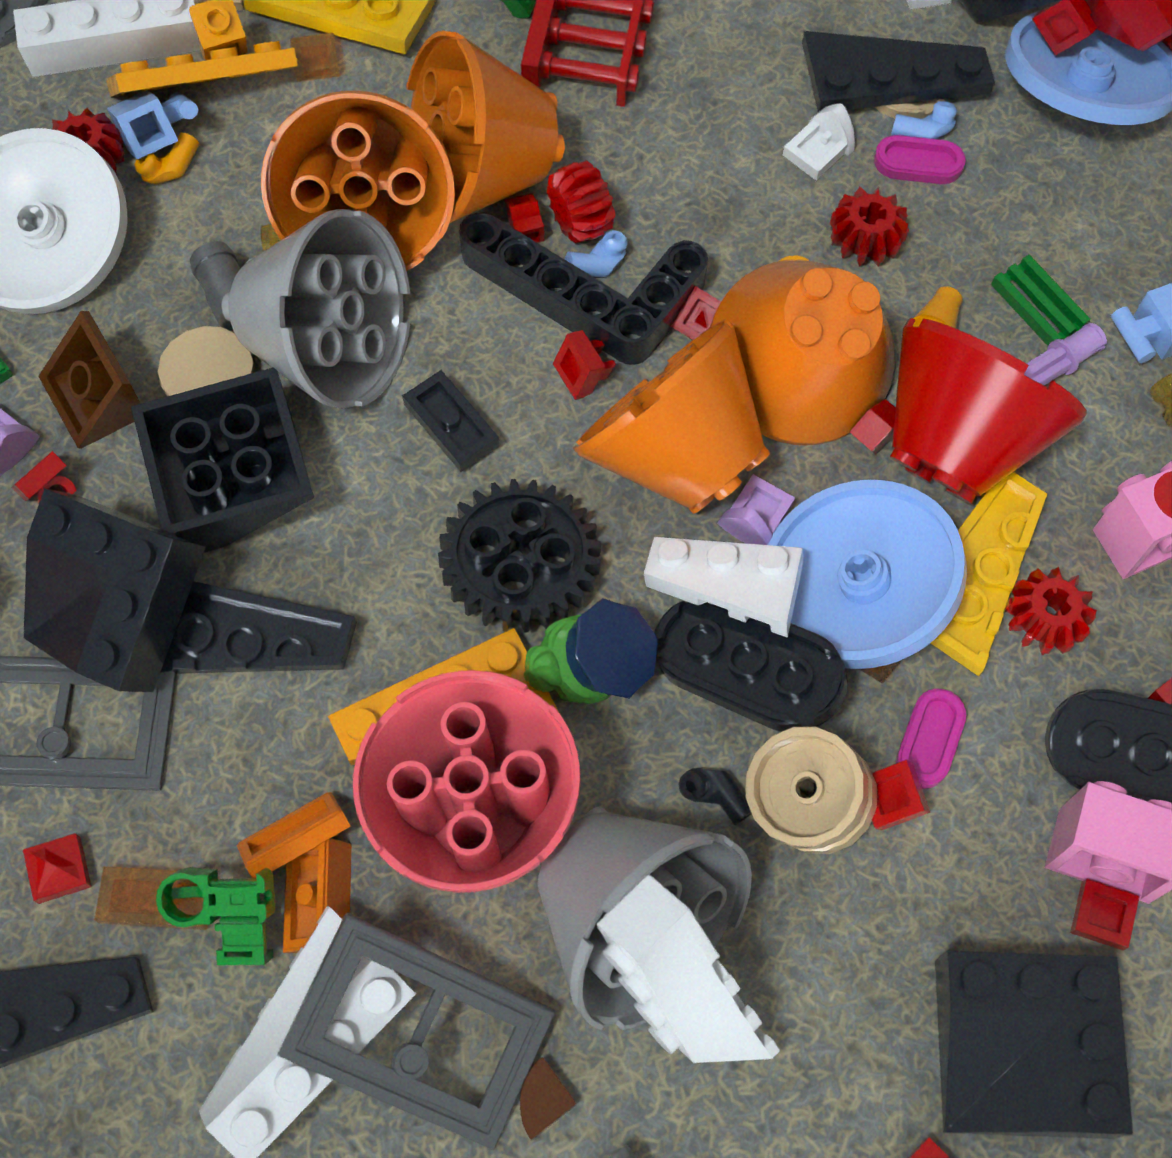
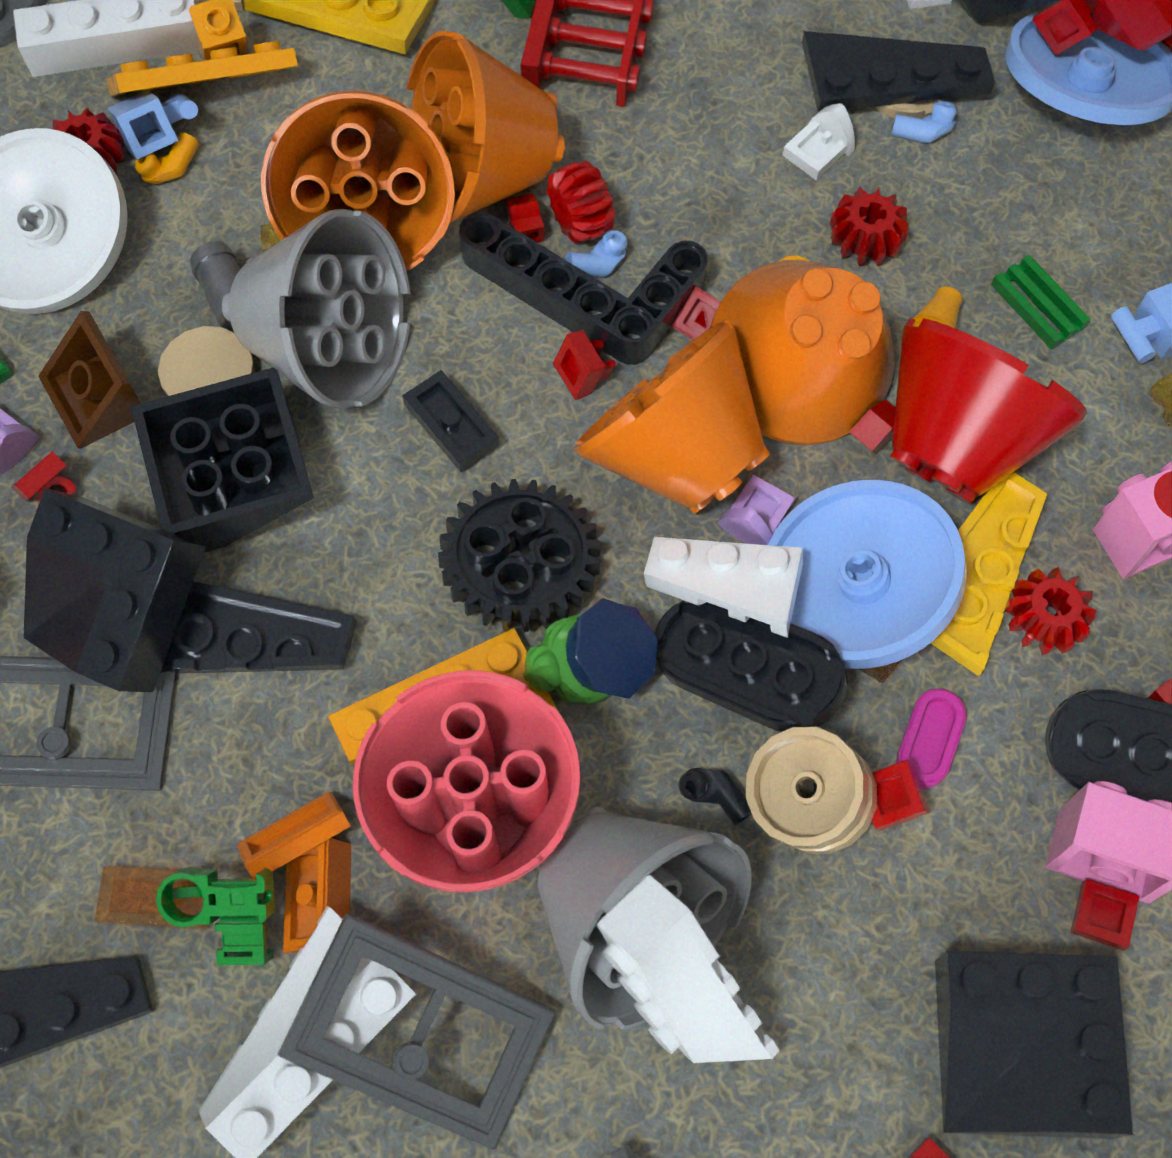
red tile [23,833,92,904] -> none
clear orange tile [290,33,340,82] -> none
reddish brown tile [520,1057,577,1141] -> none
dark pink tile [874,135,965,184] -> none
lavender axle [1024,323,1107,385] -> none

